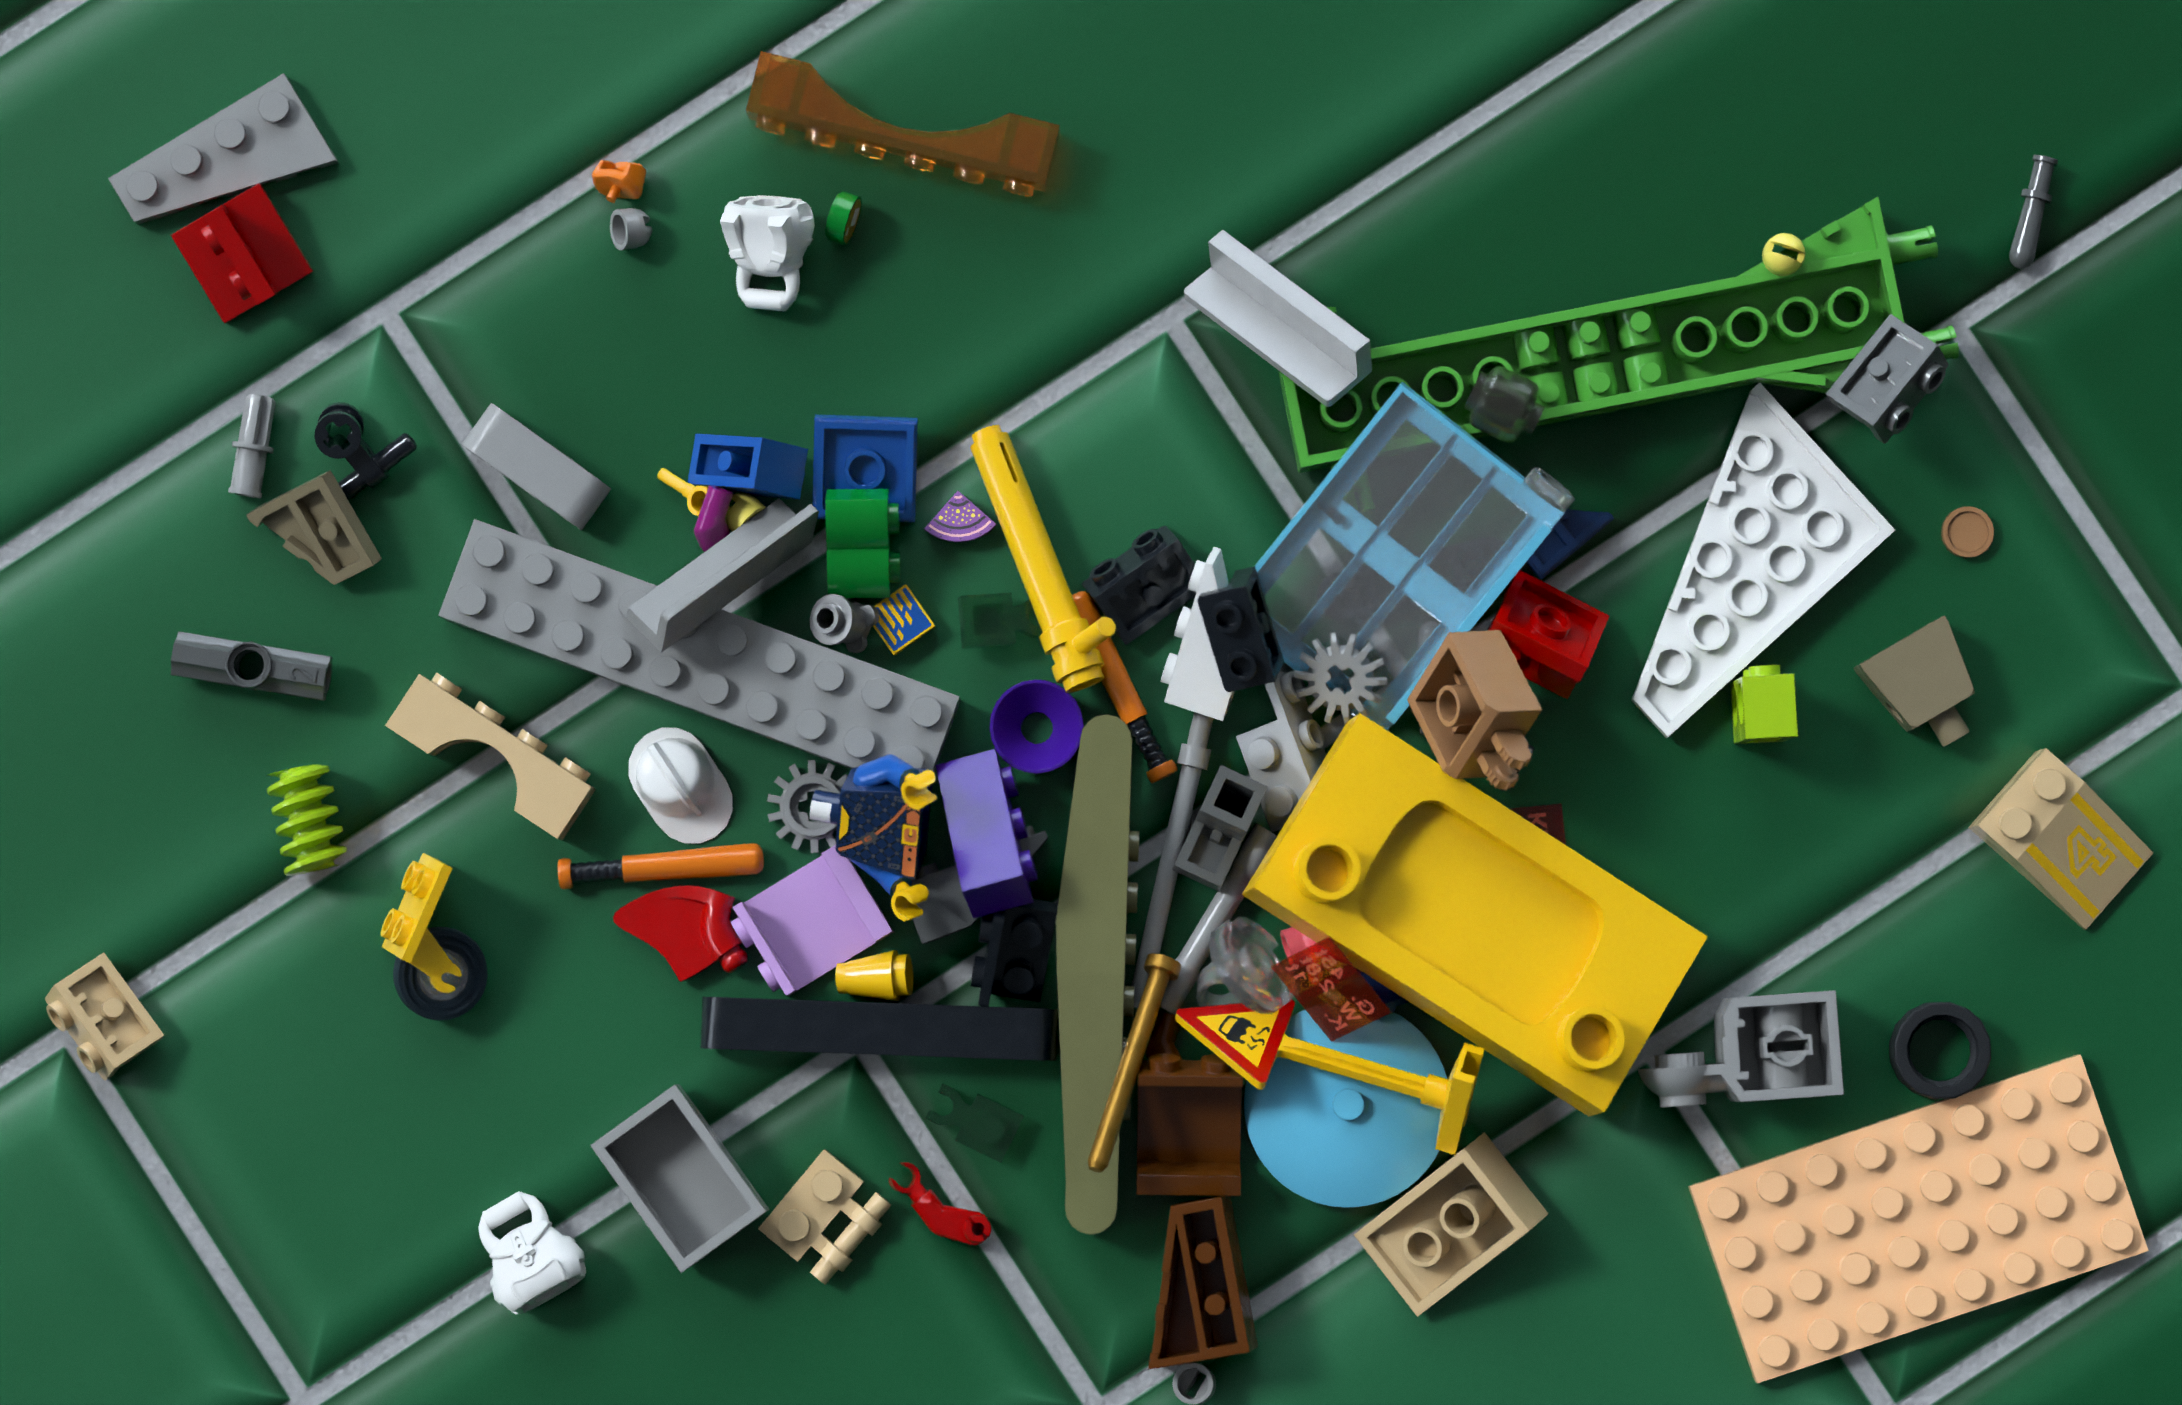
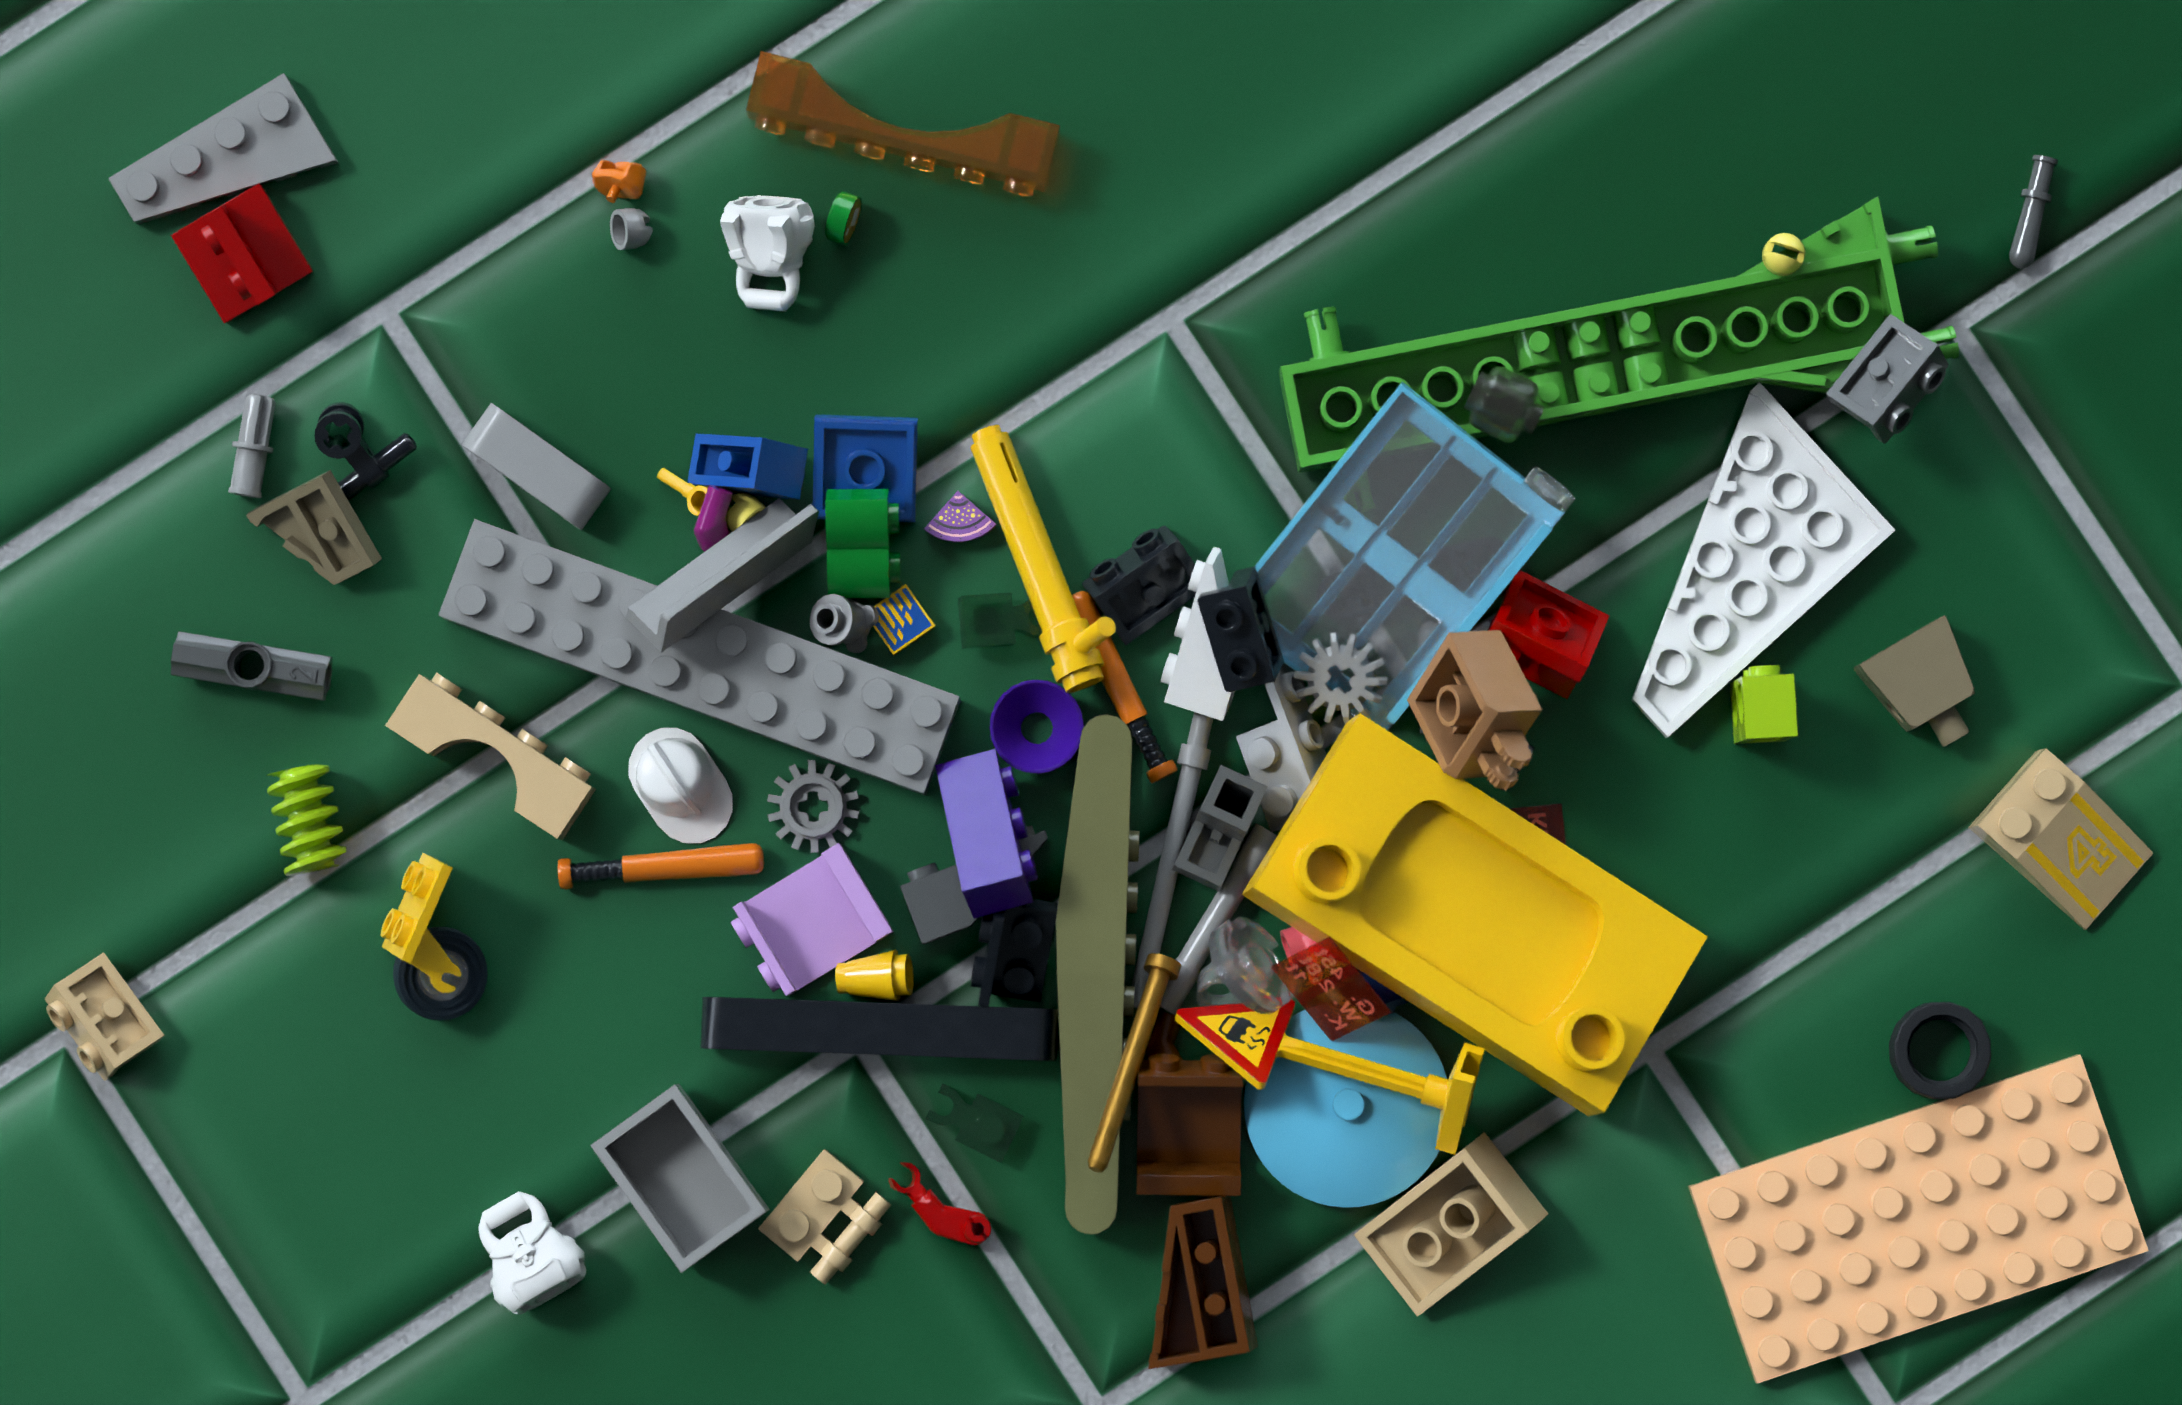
red arm [613,885,748,982] -> none
torso [810,754,937,921] -> none
light grey hinge [1172,1363,1216,1405] -> none
panel [1184,230,1372,407] -> none
dark blue tile [1526,509,1614,580] -> none
light grey brick [1638,990,1844,1107] -> none
medium nougat piece [1941,506,1994,558] -> none

